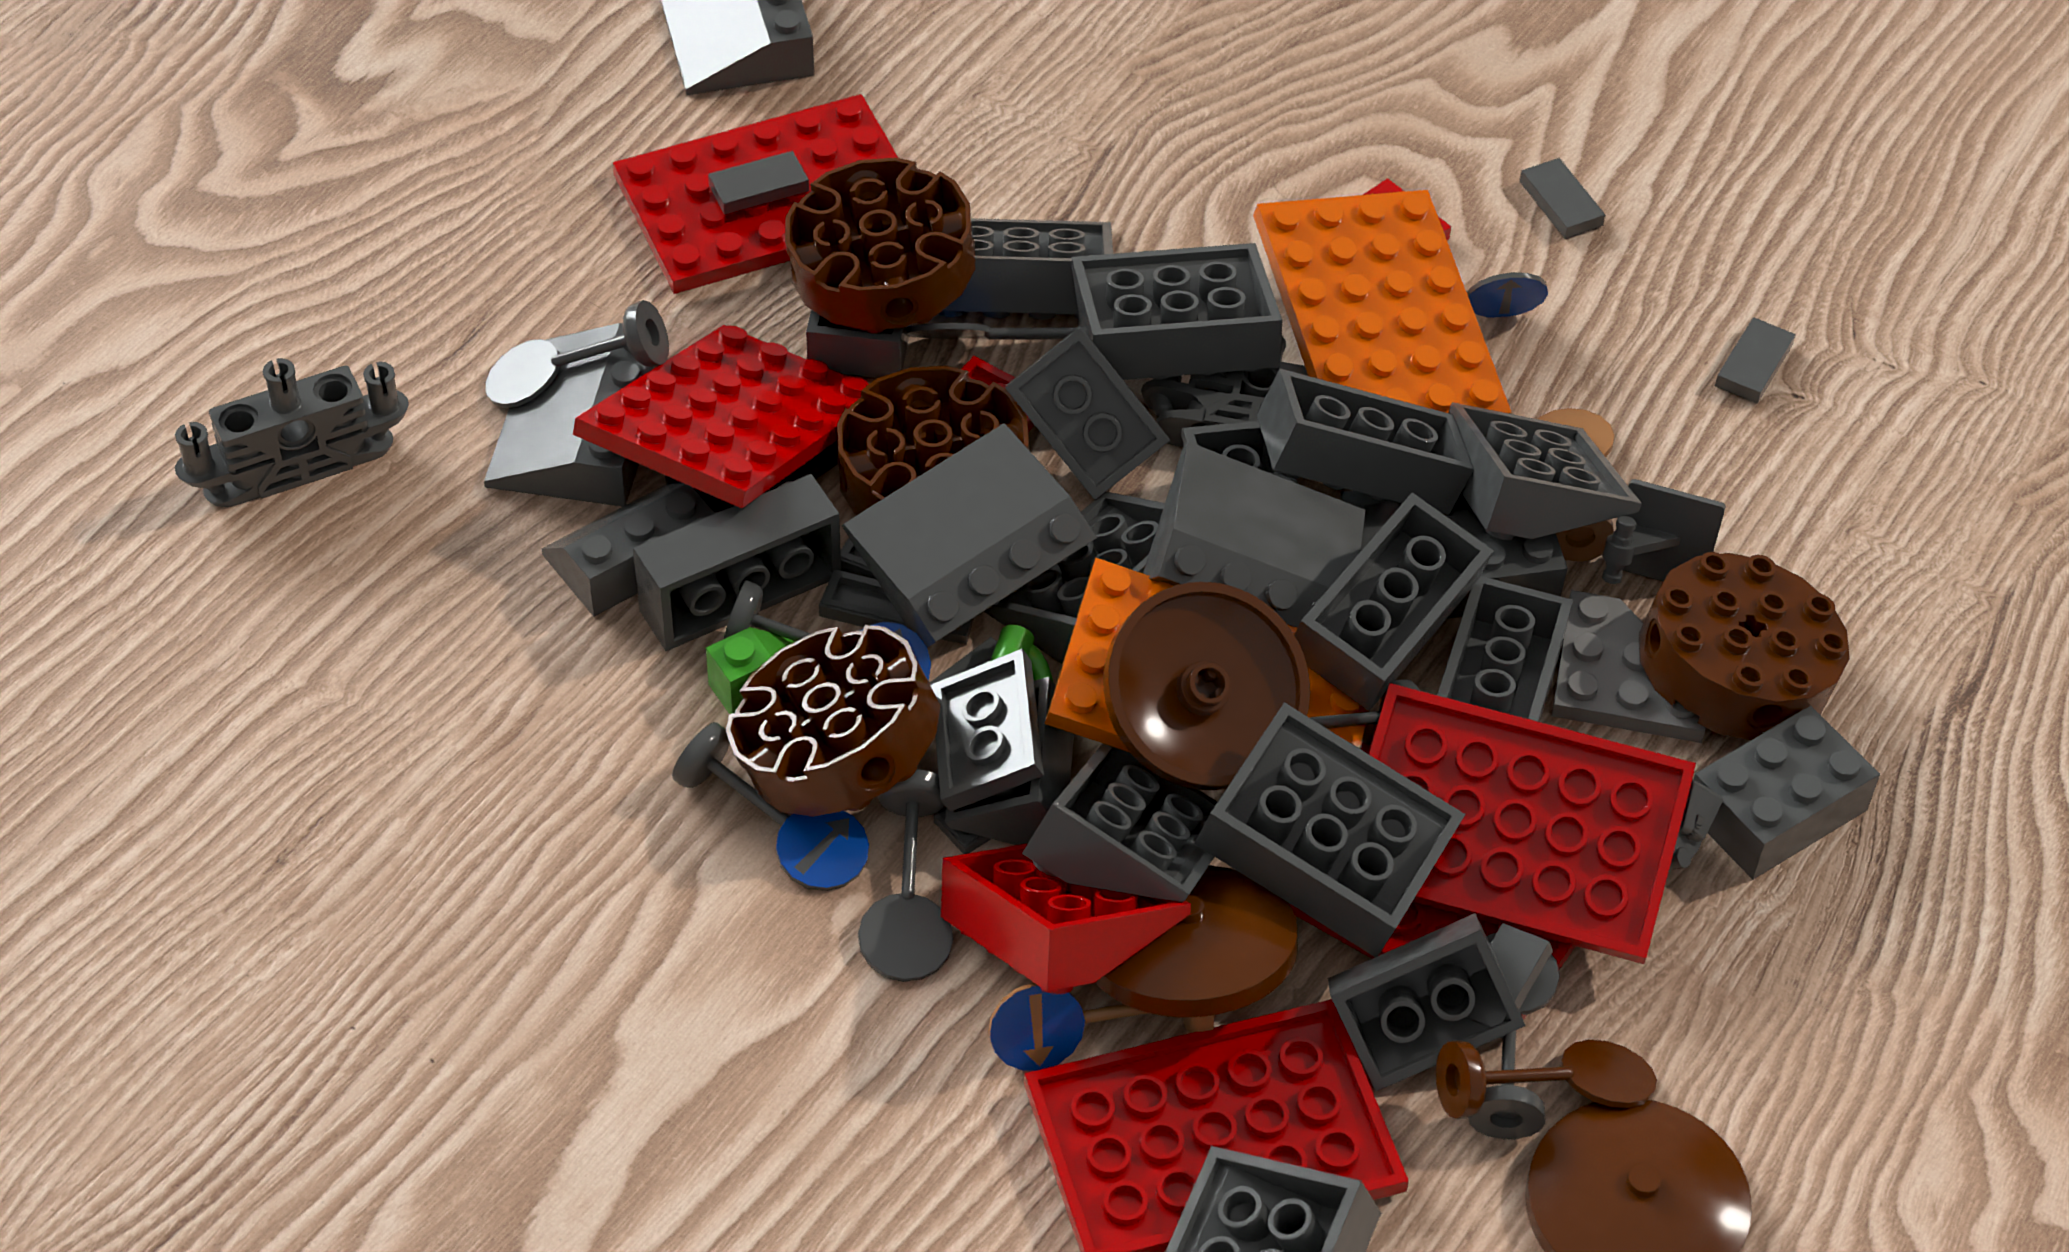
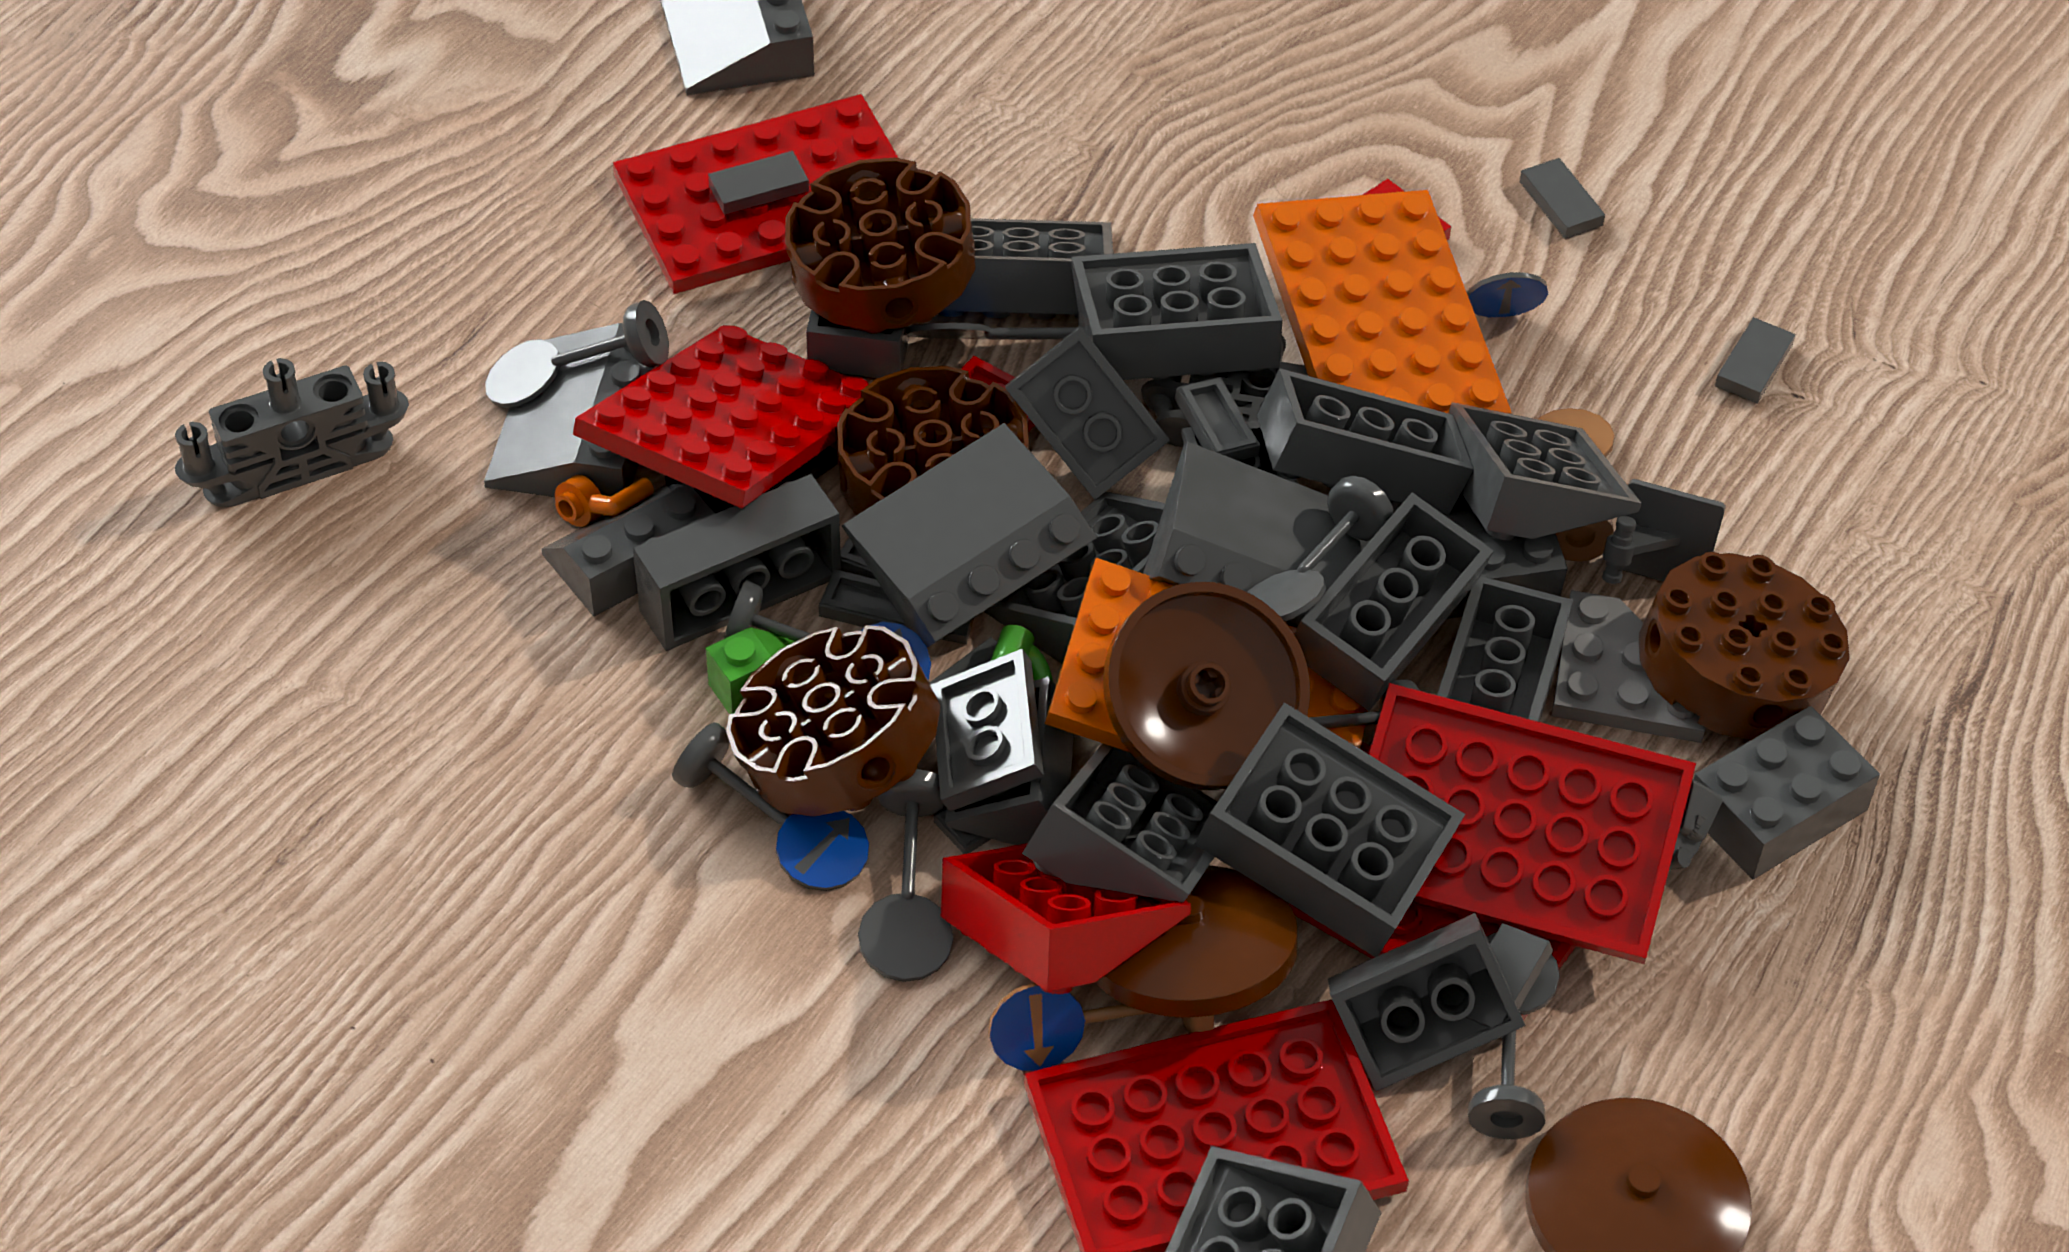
reddish brown piece [1436,1039,1657,1119] -> none
none -> orange plate [555,475,654,527]
none -> dark grey tile [1175,377,1260,461]
none -> dark grey piece [1247,476,1393,621]

